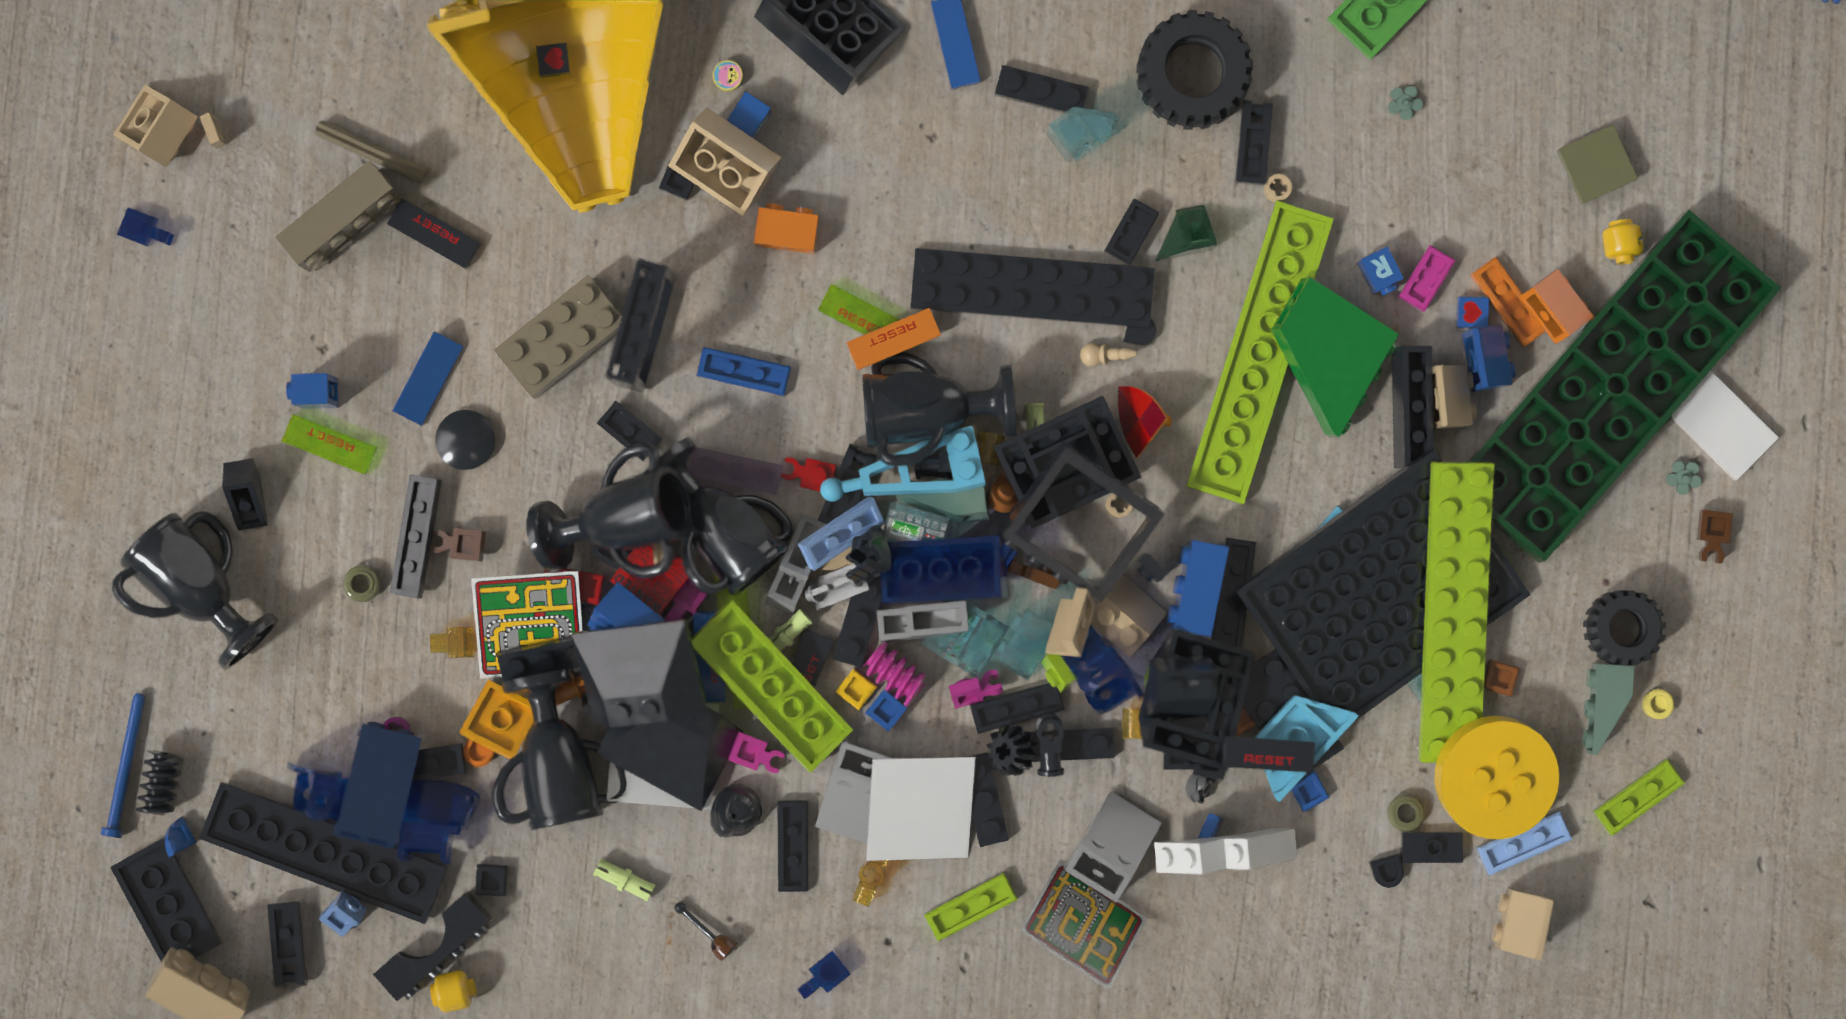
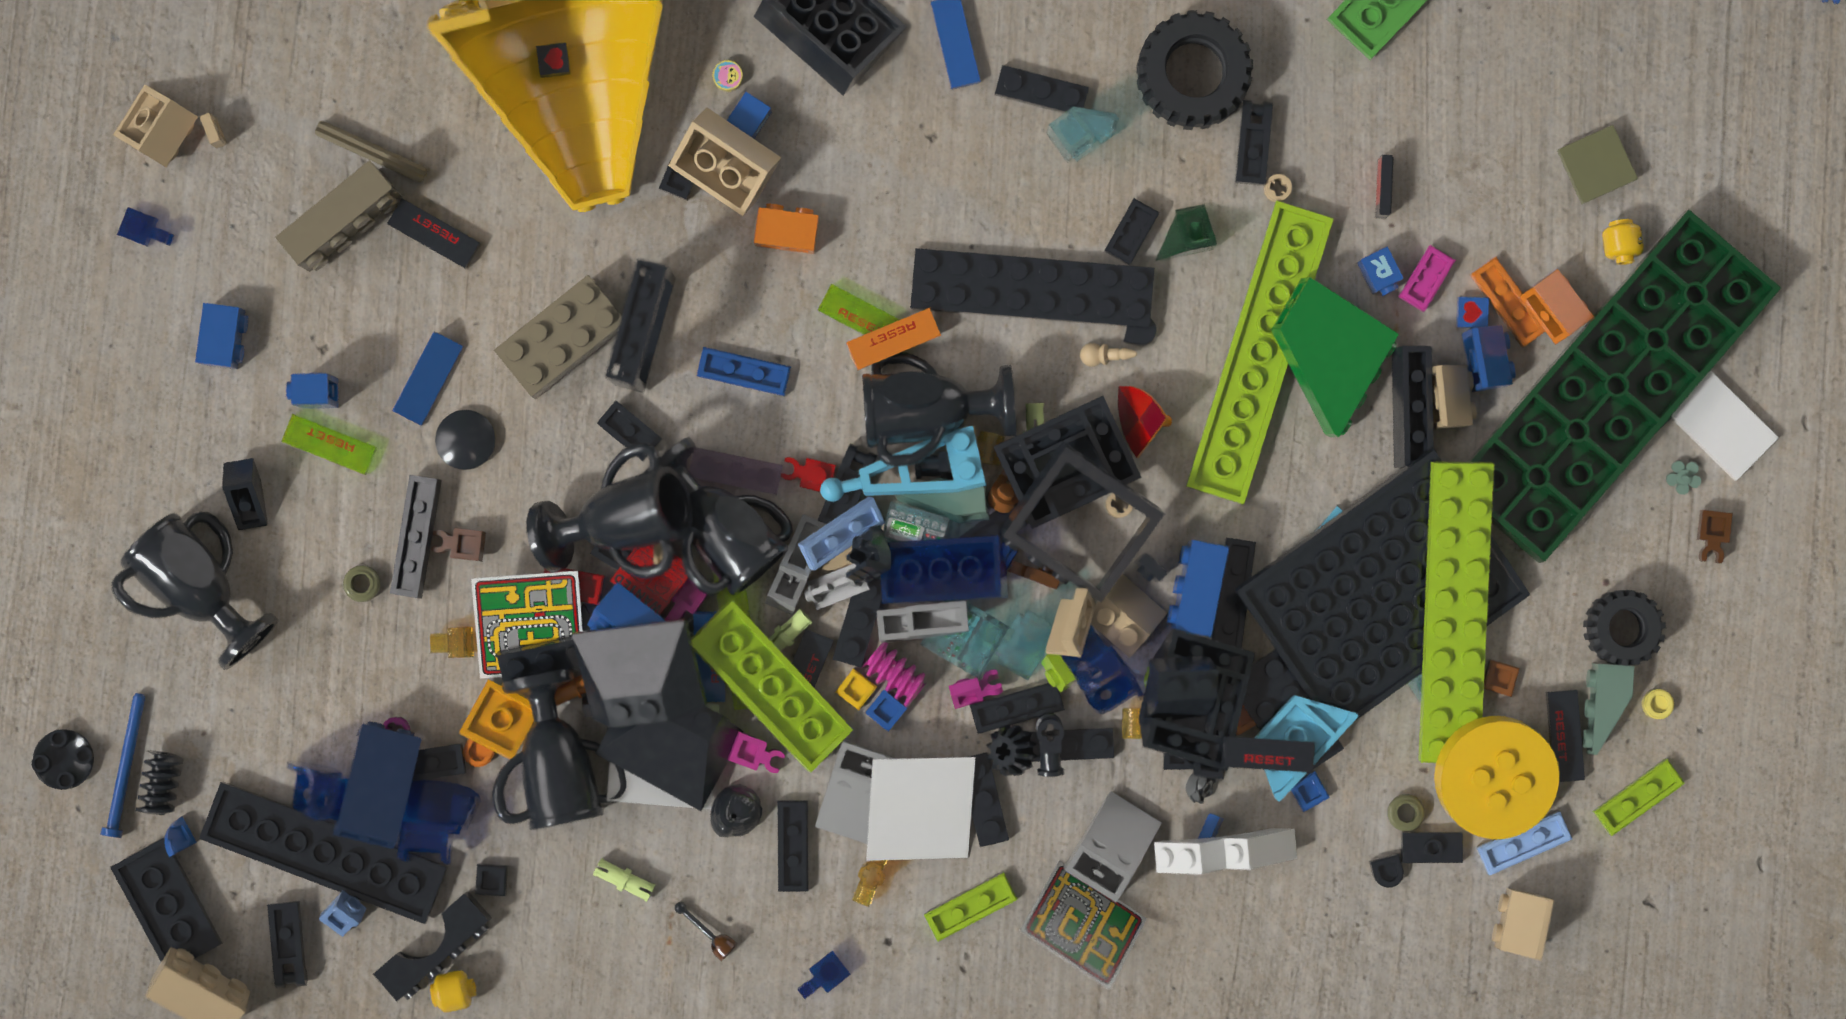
sand green plant [1388,86,1423,120] -> none
none -> black dish [31,729,94,790]
none -> blue brick [195,303,249,369]
none -> black tile [1375,155,1394,219]
none -> black tile [1546,690,1585,782]

